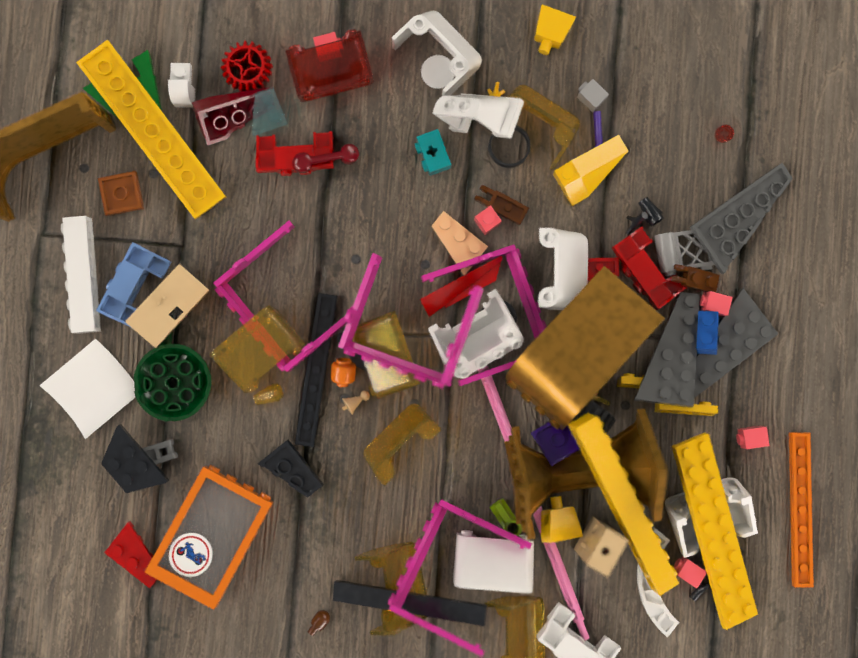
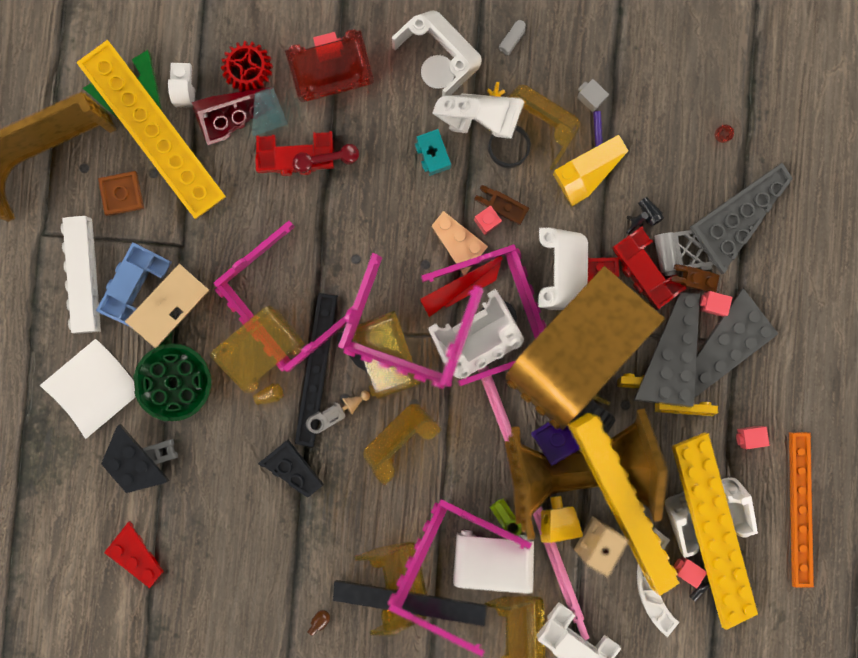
window [144,465,274,610] -> none
orange head [331,358,356,387] -> none
yellow torso [534,4,576,55] -> none
blue brick [696,311,719,355] -> none
none -> light grey piece [306,402,345,433]
none -> light grey bar [499,20,526,55]

